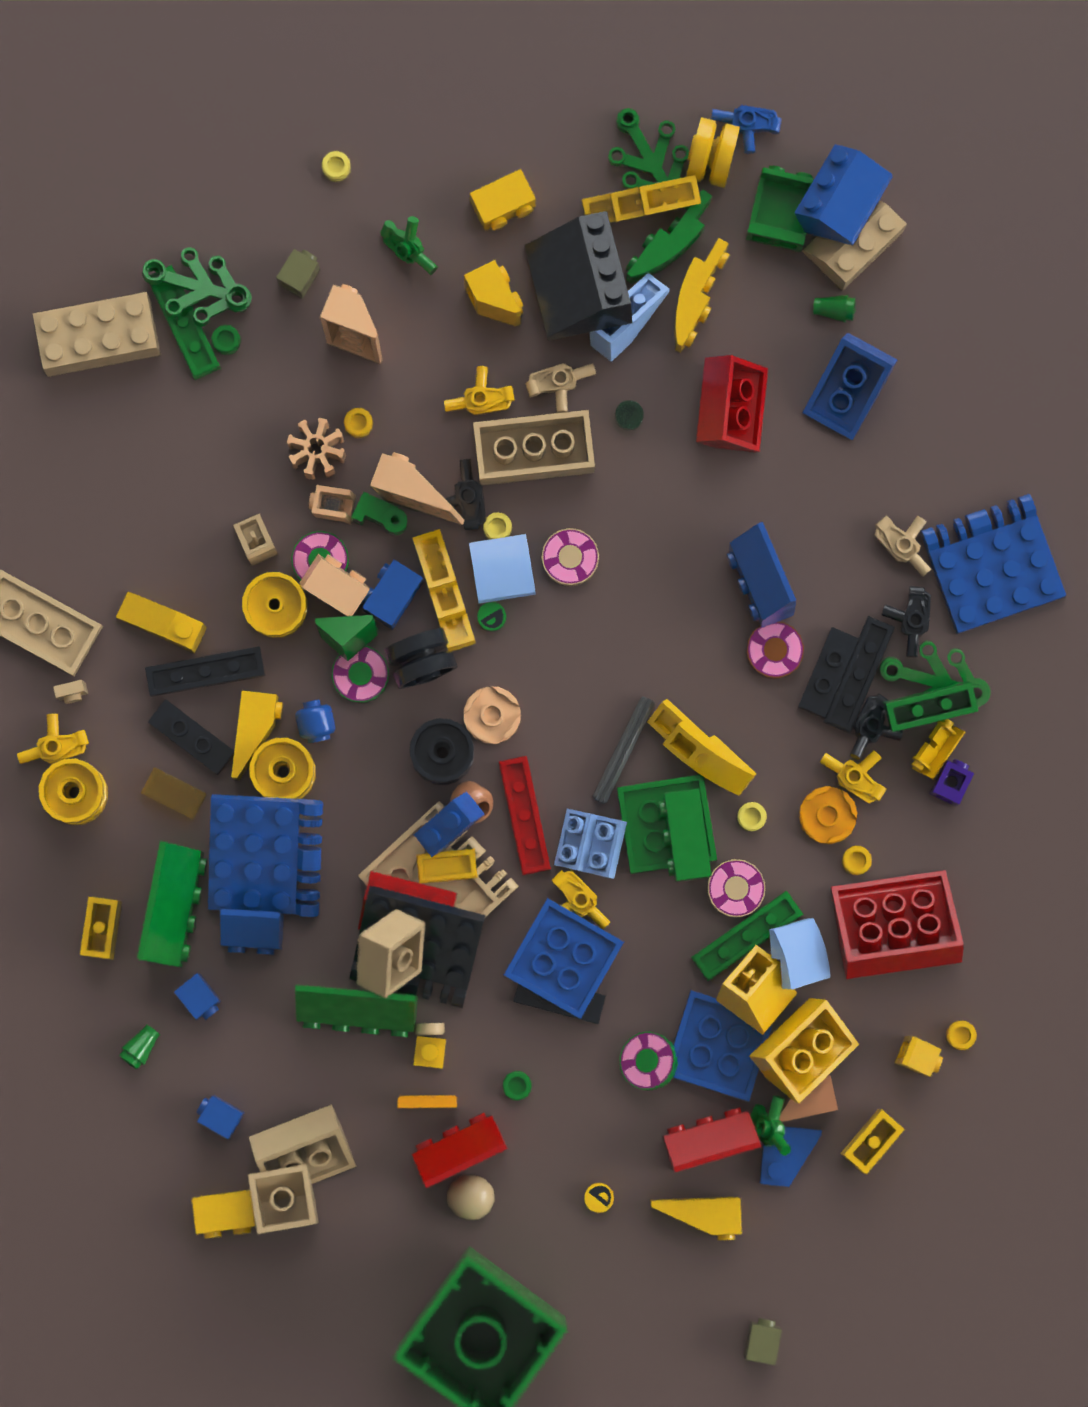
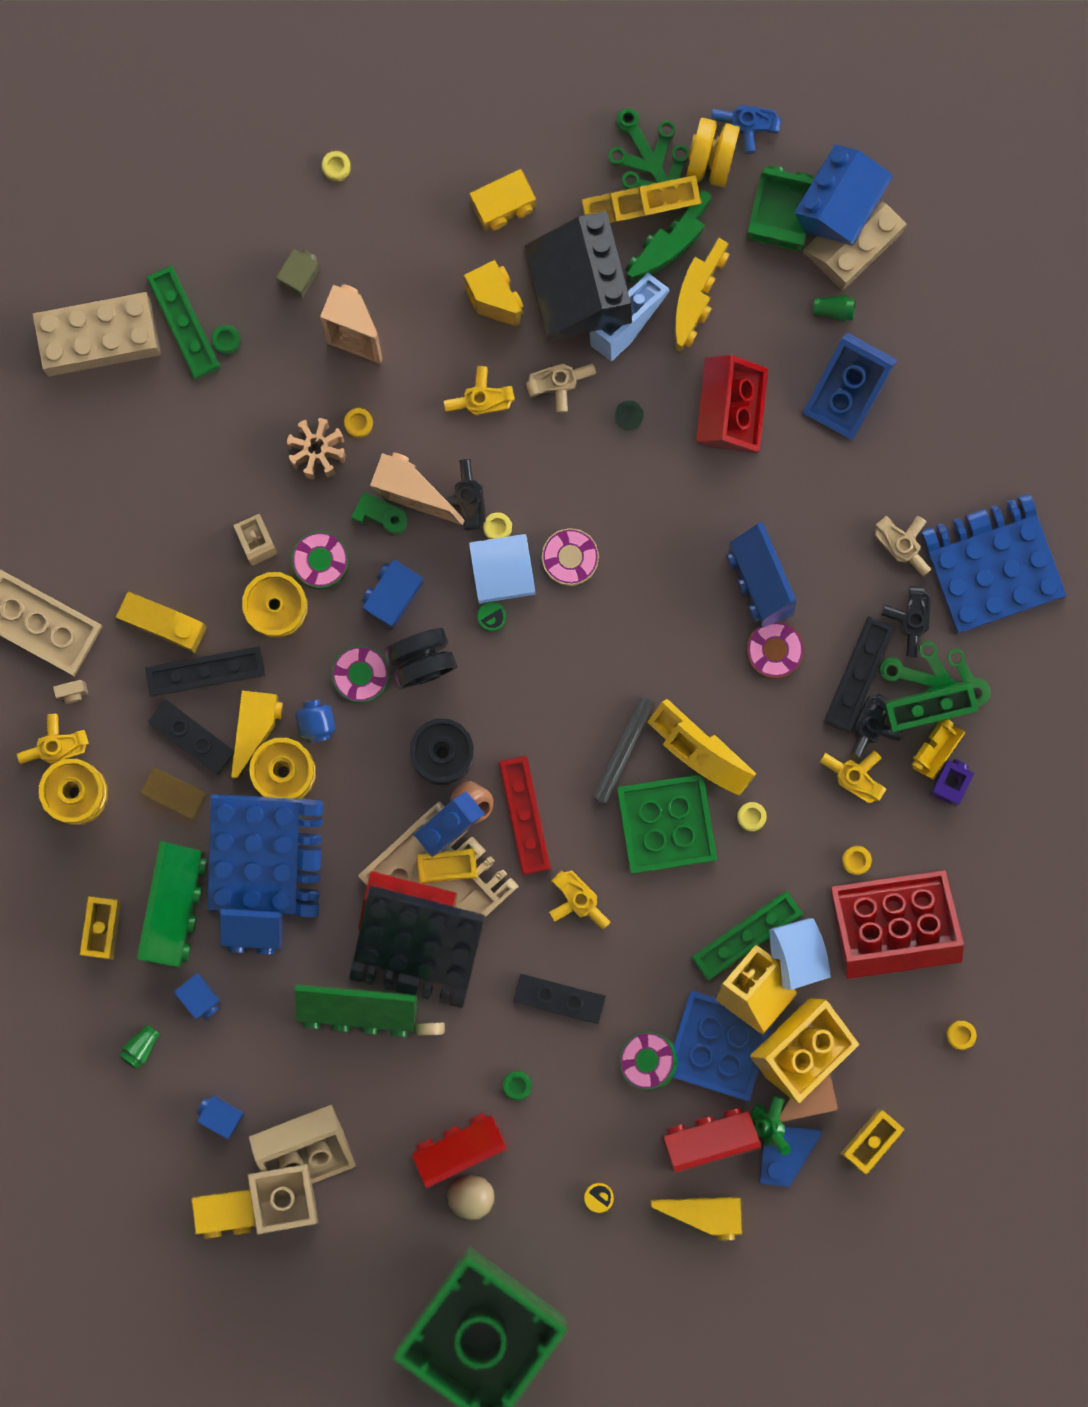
green plant [142,247,252,327] -> none
light nougat brick [299,554,370,616] -> none
light nougat window [309,485,356,524] -> none
green slope [315,615,378,661] -> none
tan brick [356,909,425,998] -> none
green piece [380,216,438,275] -> none
light orange tile [398,1095,457,1108] -> none
yellow slope [412,529,476,652] -> none
yellow plate [413,1036,446,1069] -> none
light nougat tile [464,687,521,744] -> none
tan brick [473,410,595,485] -> none
blue plate [504,898,624,1019] -> none
light blue slope [554,808,627,879] -> none
green brick [659,789,712,882] -> none
tile [707,859,765,917] -> none
olive brick [744,1318,782,1365] -> none
black plate [798,627,859,718] -> none
light orange tile [799,786,858,845] -> none
yellow slope [895,1036,943,1077] -> none

